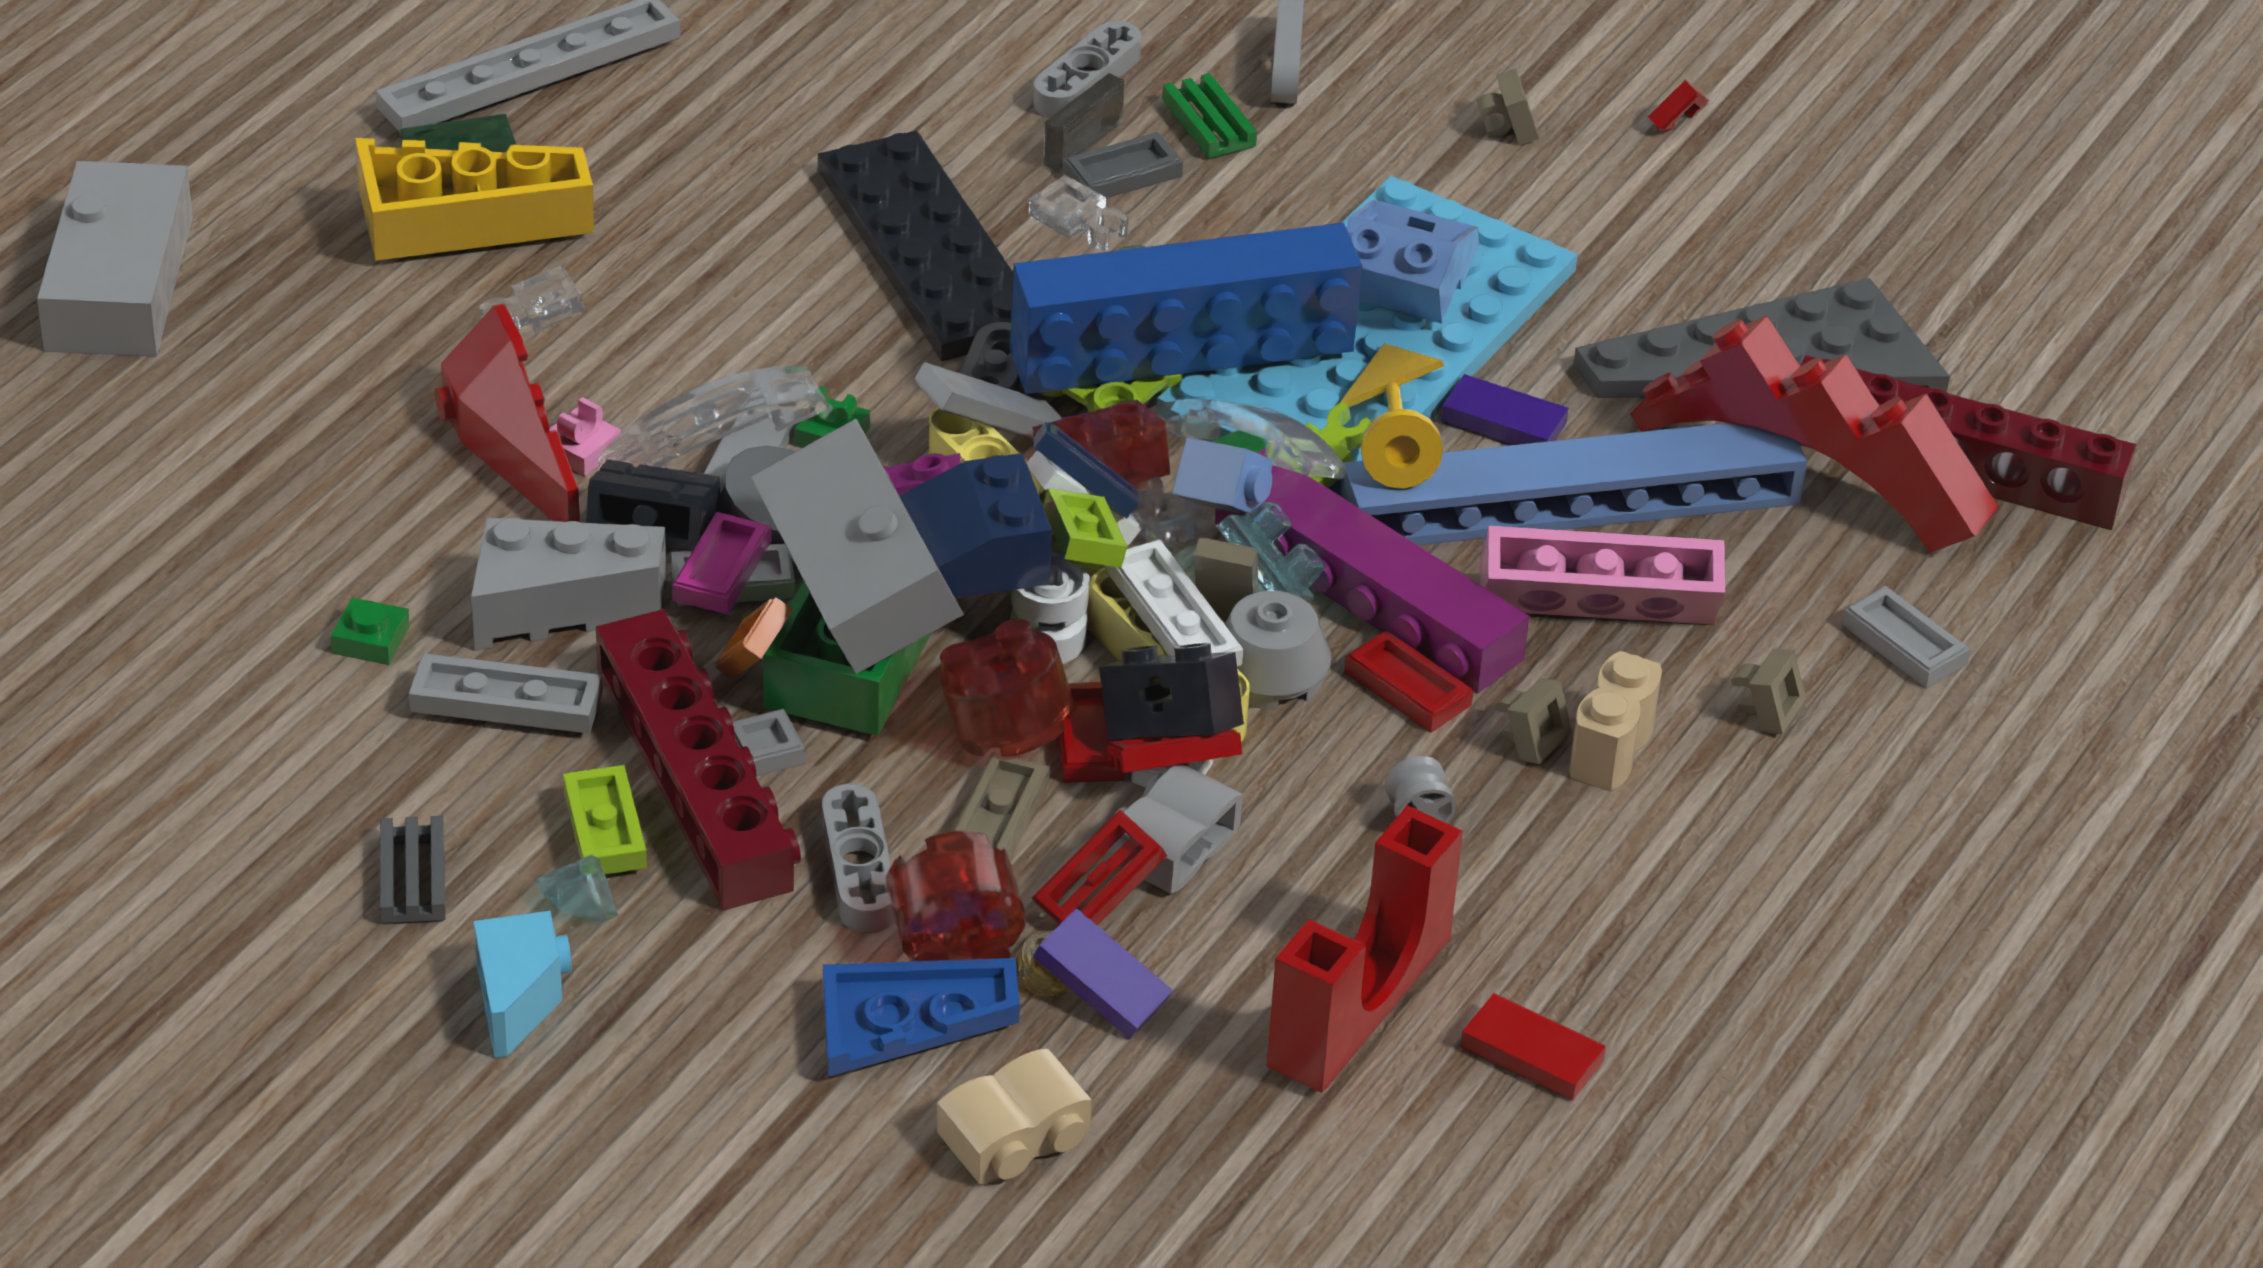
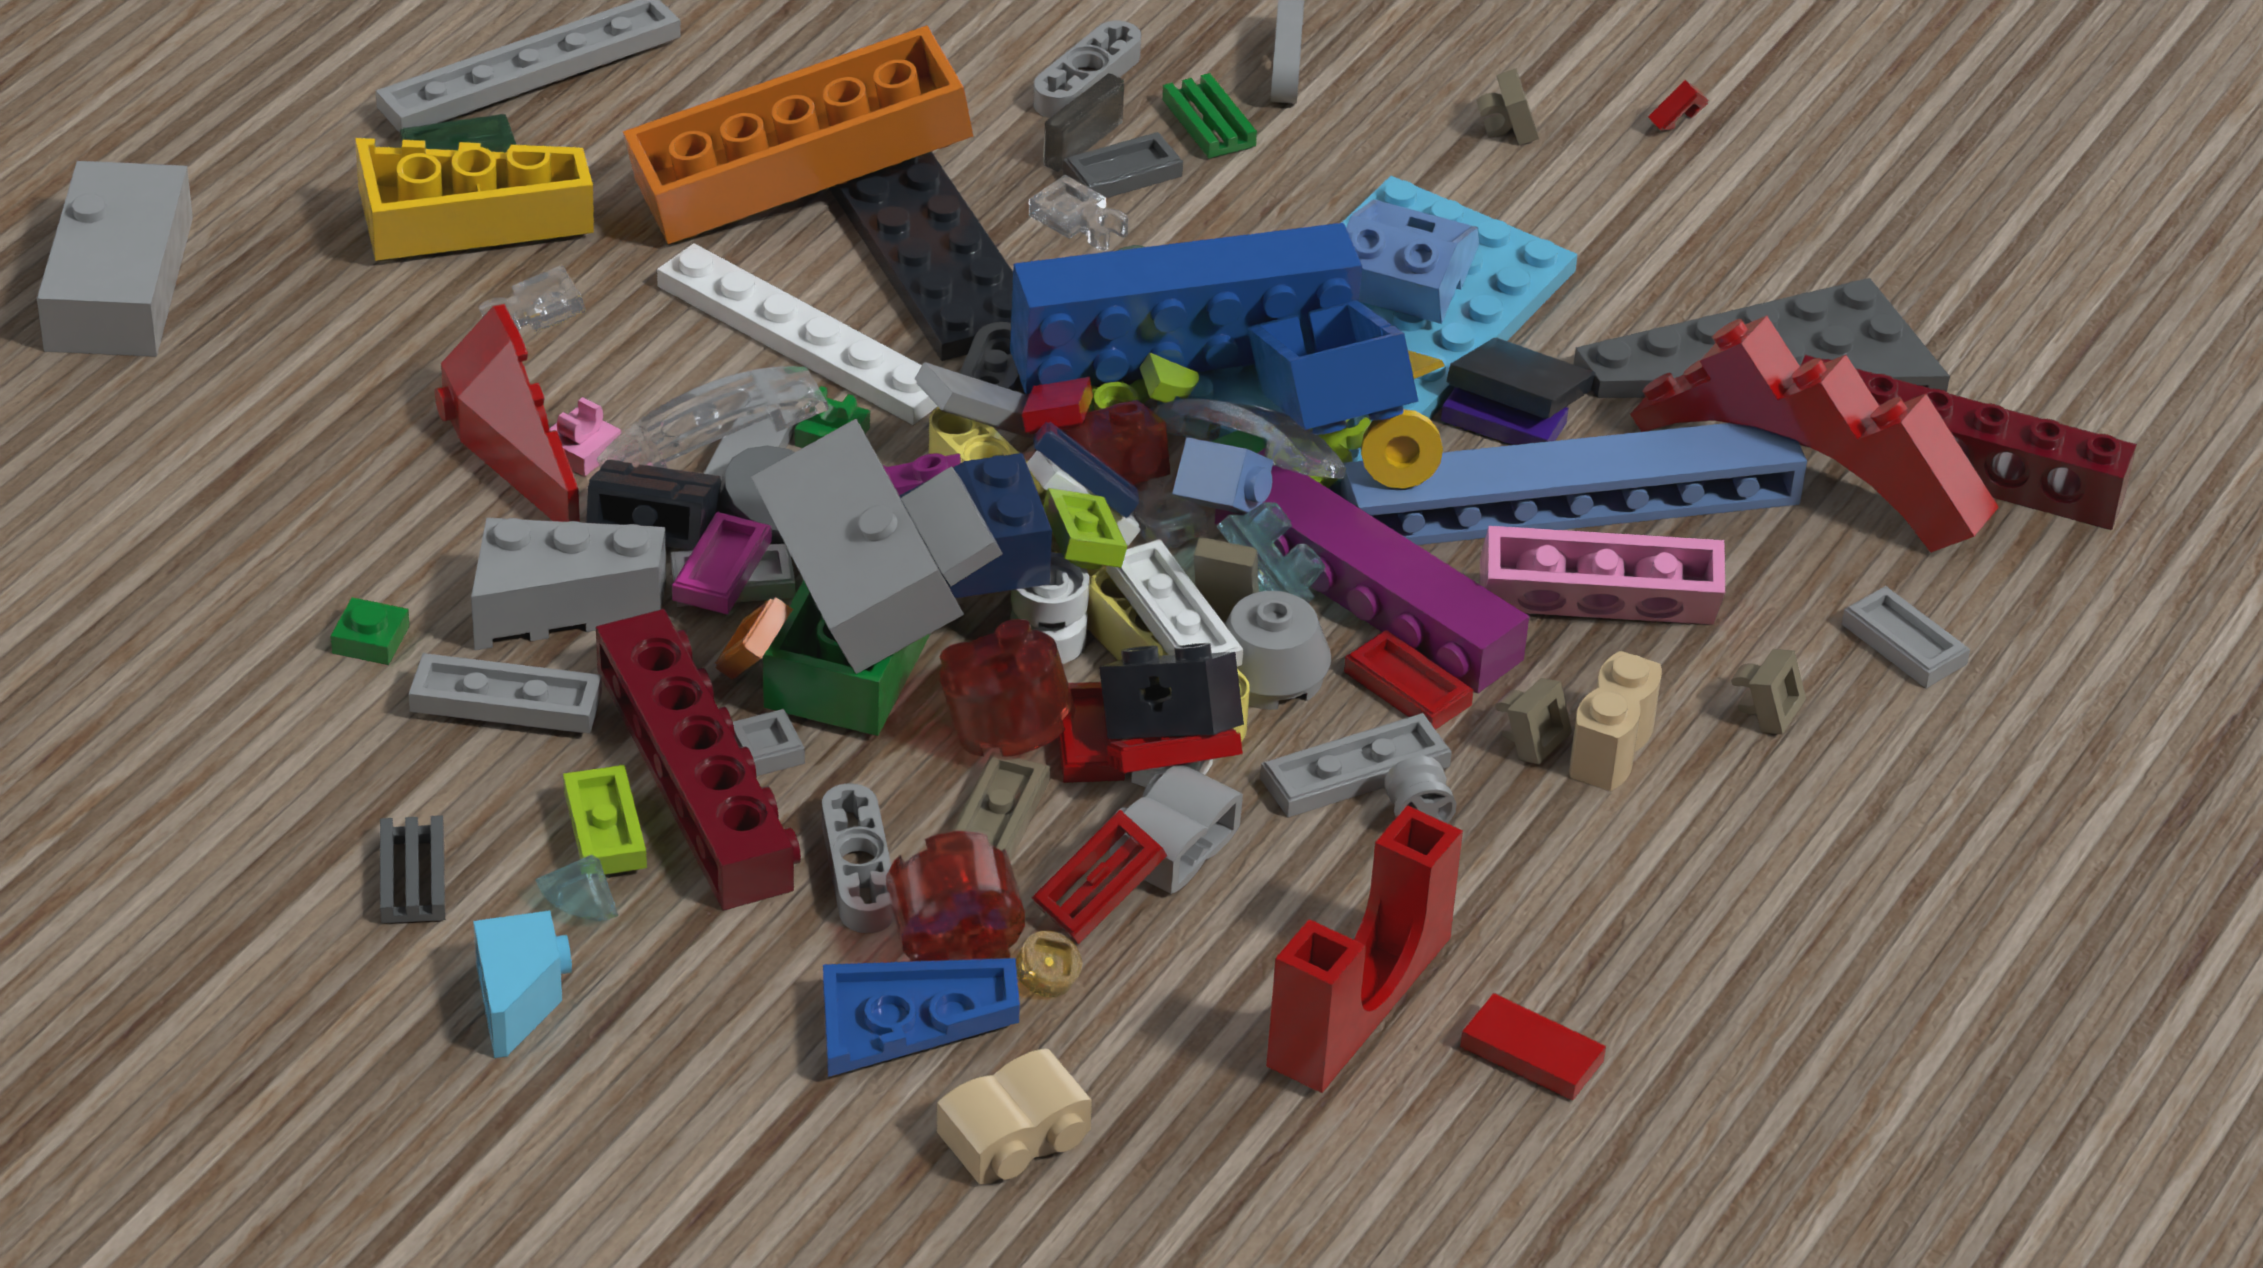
dark purple tile [1033,908,1173,1039] -> none
none -> orange brick [623,25,974,244]
none -> white plate [657,243,938,425]
none -> light grey tile [901,466,1003,586]
none -> red tile [1022,377,1093,434]
none -> lime tile [1140,352,1199,403]
none -> blue piece [1247,300,1419,435]
none -> light grey tile [1260,713,1452,818]
none -> black tile [1446,337,1596,419]

